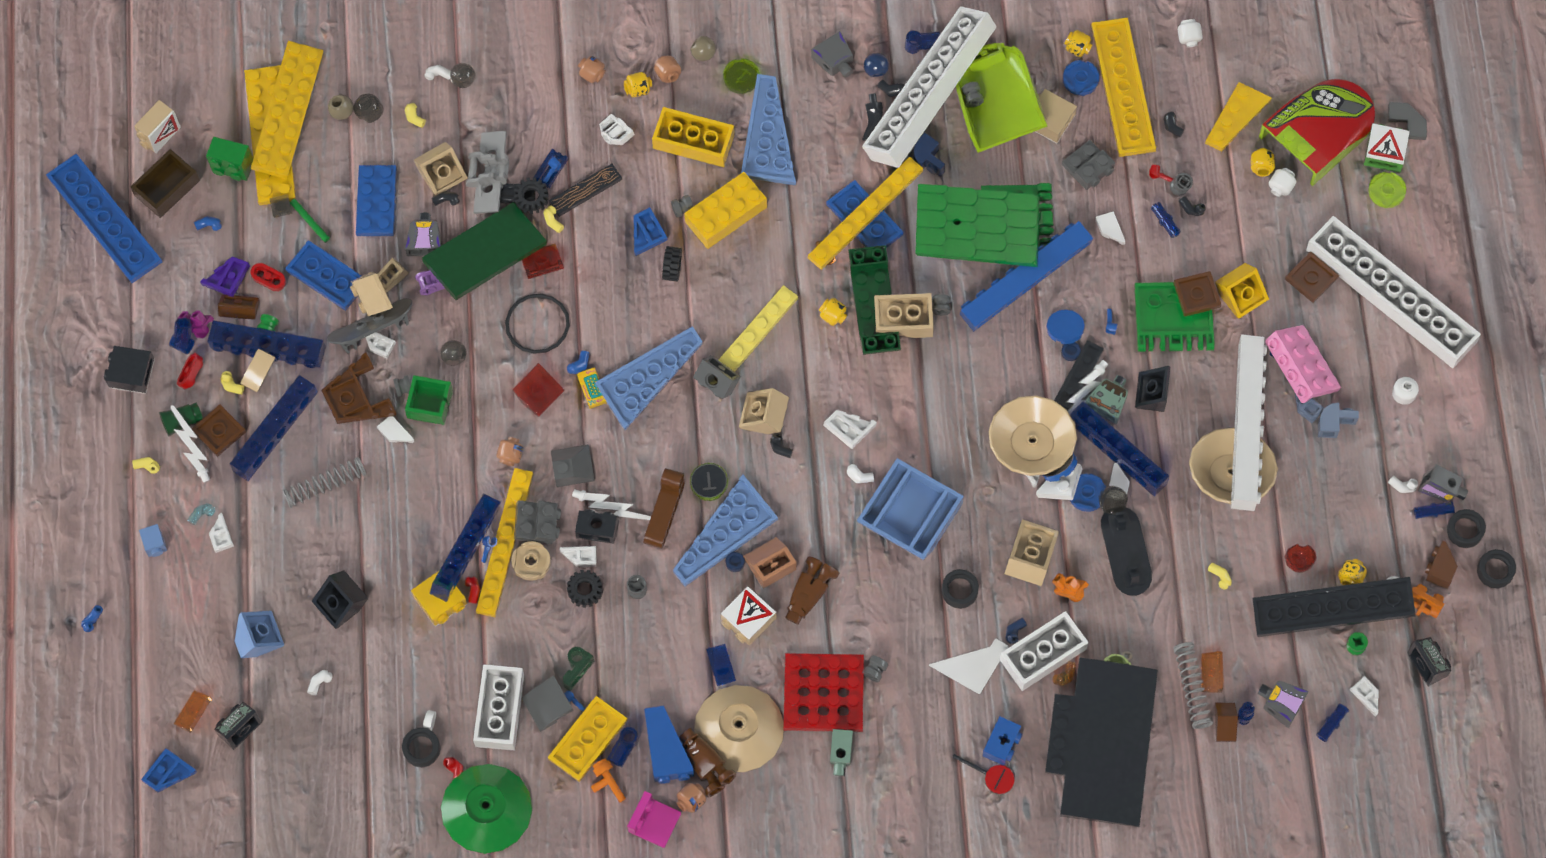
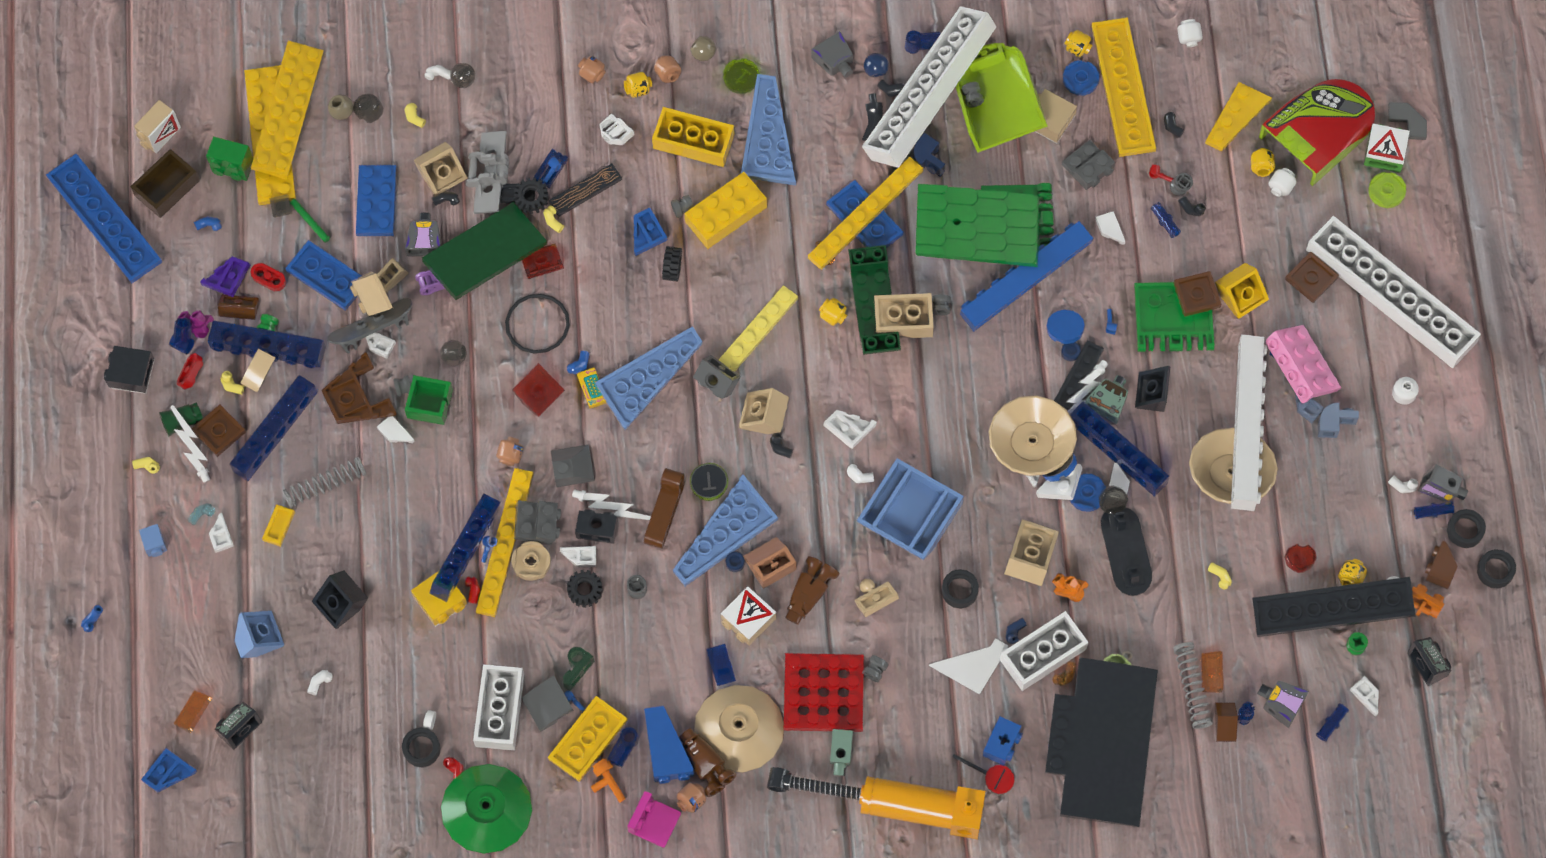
none -> yellow tile [262,504,295,547]
none -> light orange piece [767,767,986,840]
none -> tan plate [855,579,899,617]

